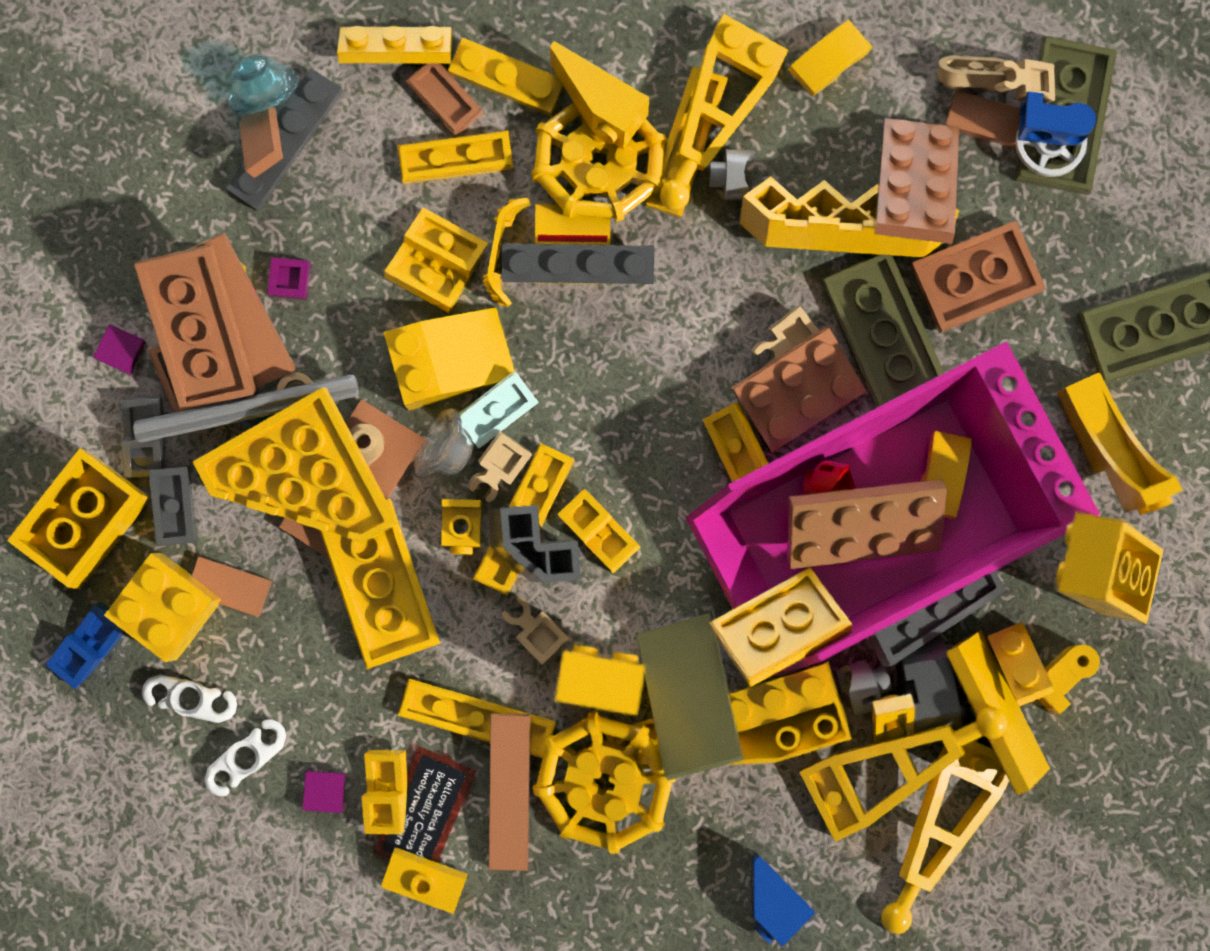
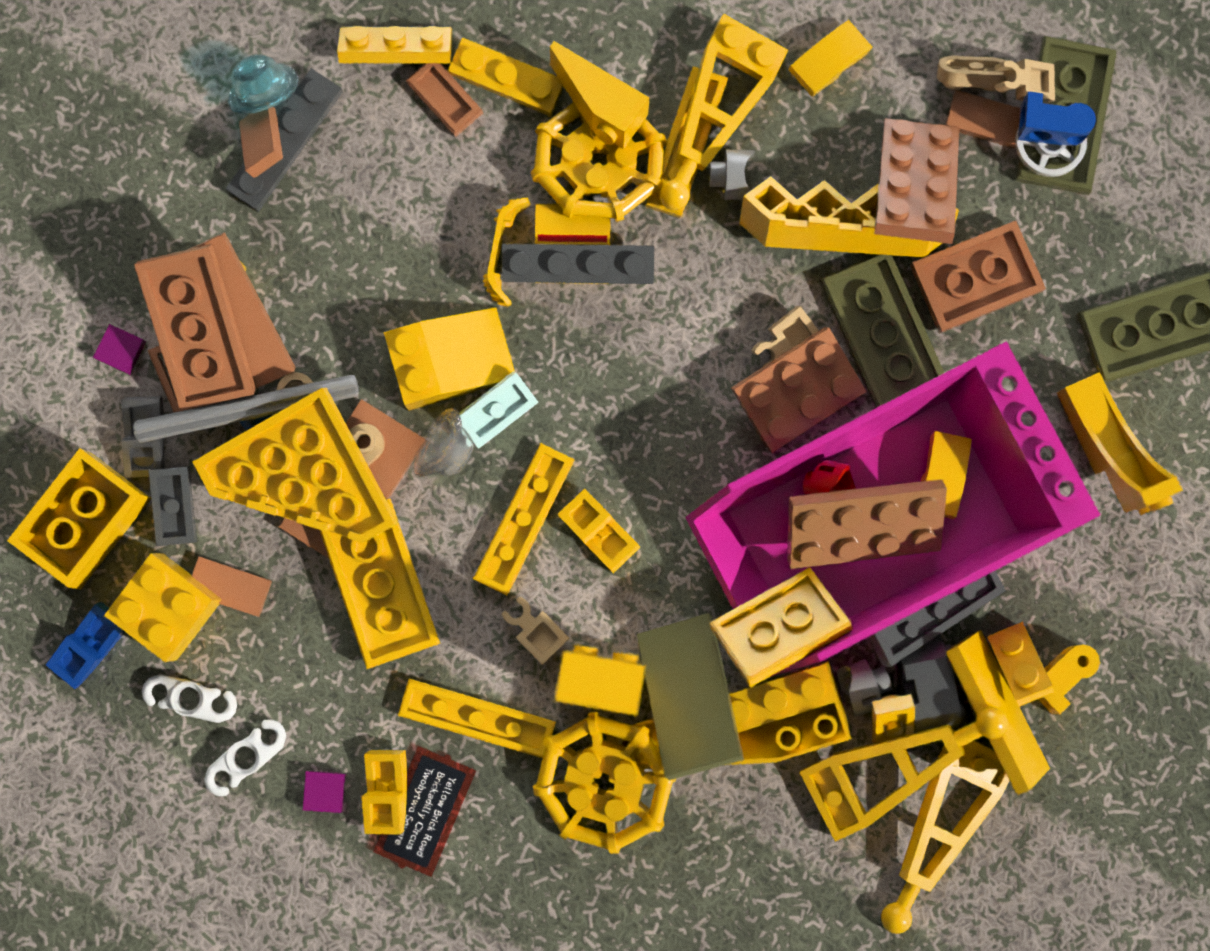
magenta tile [267,257,311,300] -> none
yellow plate [381,847,468,914] -> none
yellow slope [384,208,488,313] -> none
yellow tile [397,130,514,184] -> none
yellow brick [441,499,483,555] -> none
tan plate [468,431,532,503] -> none
dark grey brick [488,505,581,583] -> none
nougat tile [489,713,531,871] -> none
yellow plate [703,402,768,482] -> none
blue slope [751,852,815,947] -> none
yellow brick [1056,512,1163,624] -> none

